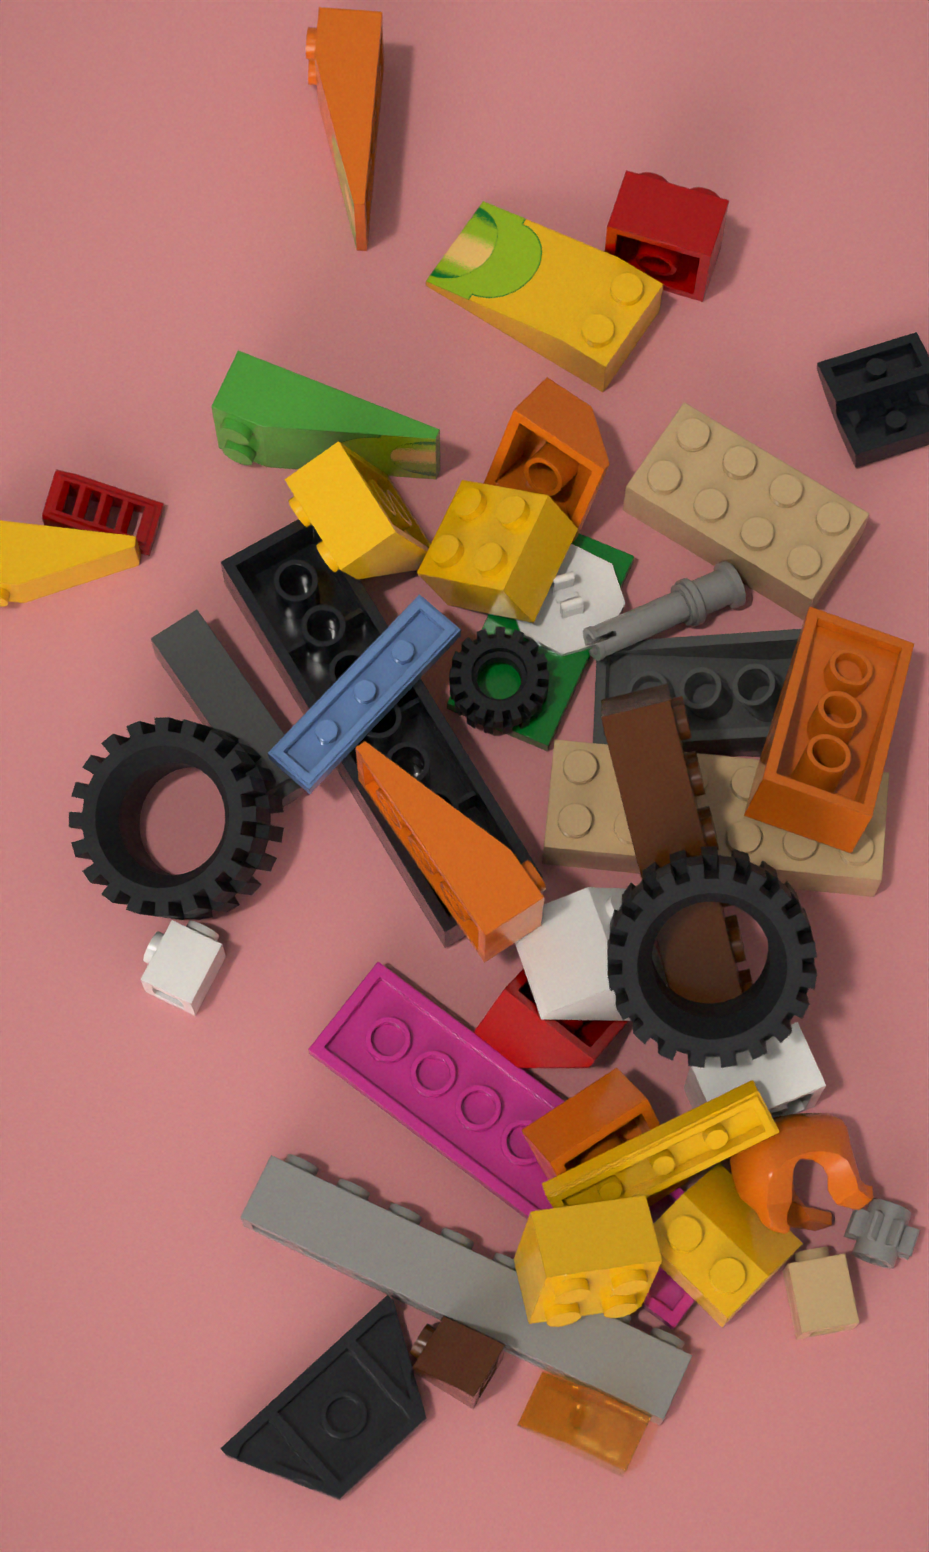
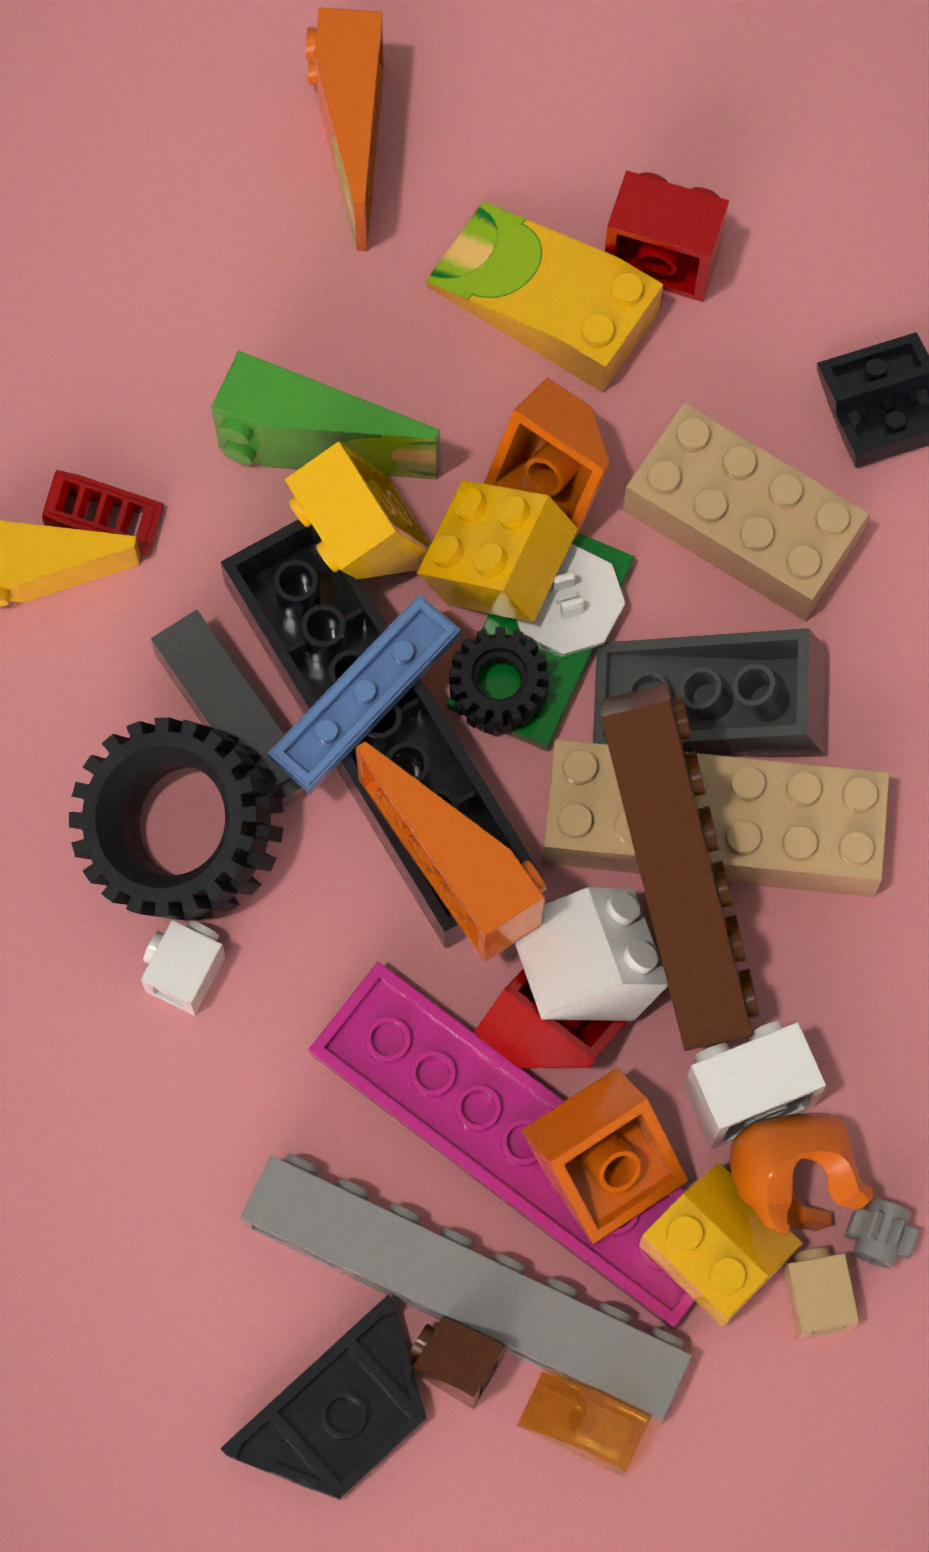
yellow brick [514,1195,662,1327] -> none
yellow tile [542,1080,780,1208] -> none
light grey pin [583,561,746,661] -> none
black tyre [607,846,817,1068] -> none
orange slope [744,606,915,853] -> none

